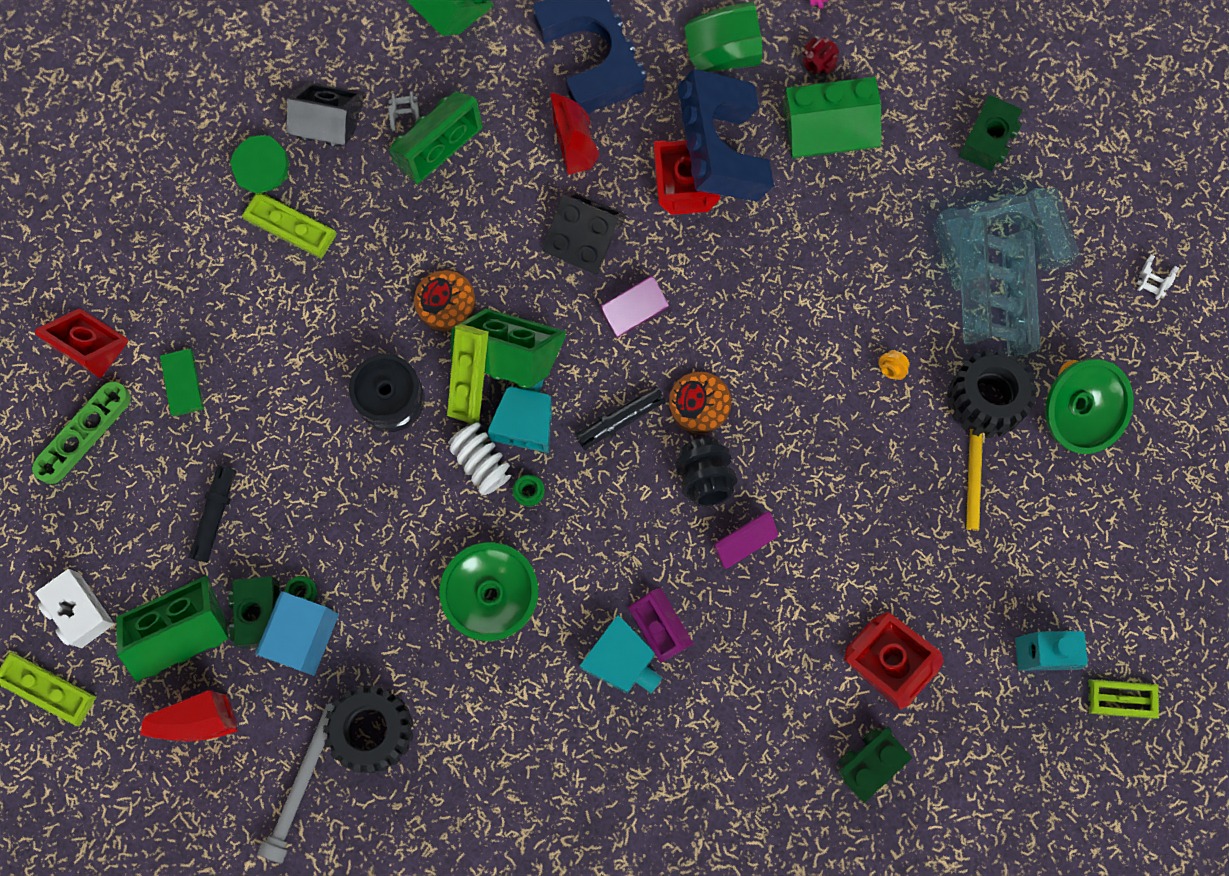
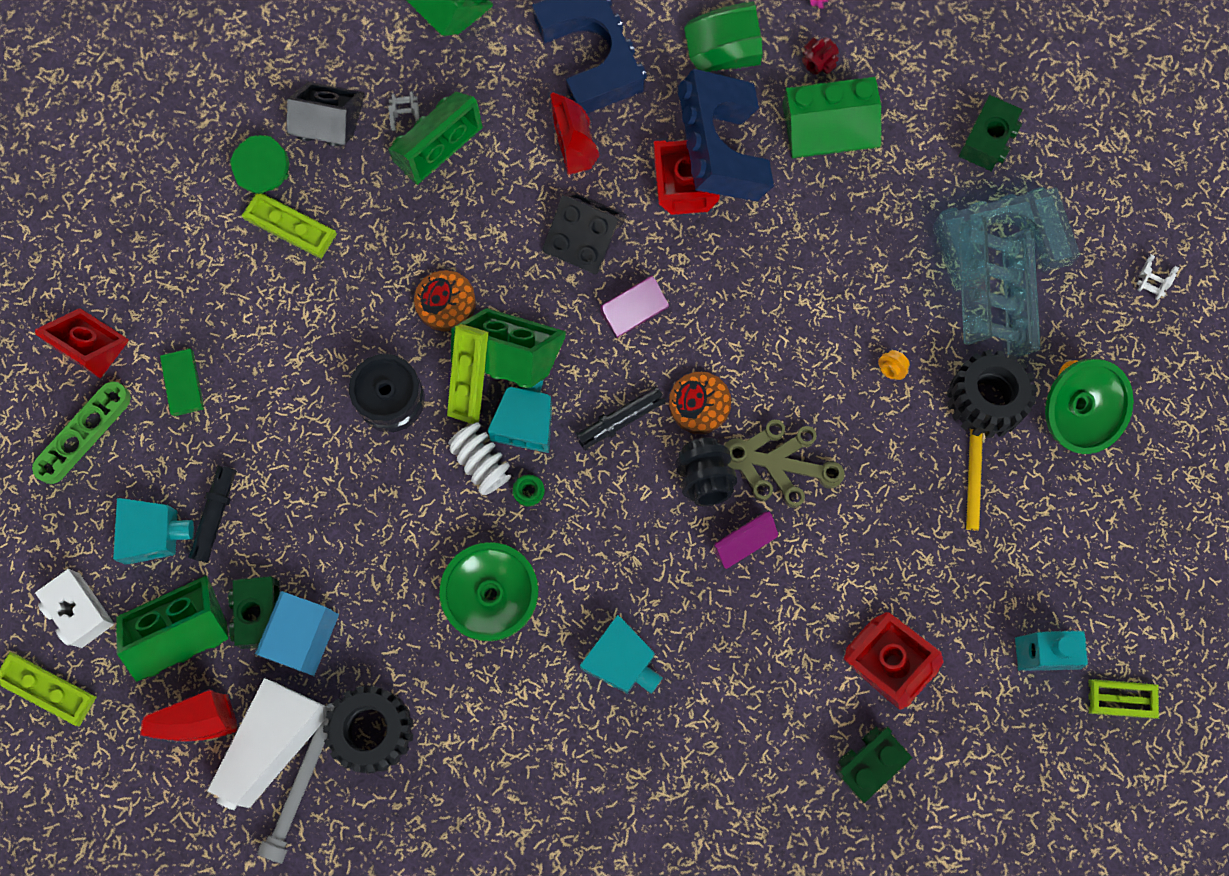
green plate [284,576,318,602] -> none
magenta slope [627,588,694,664] -> none
none -> teal torso [113,498,194,564]
none -> white slope [208,678,332,810]
none -> olive plant [724,420,845,508]

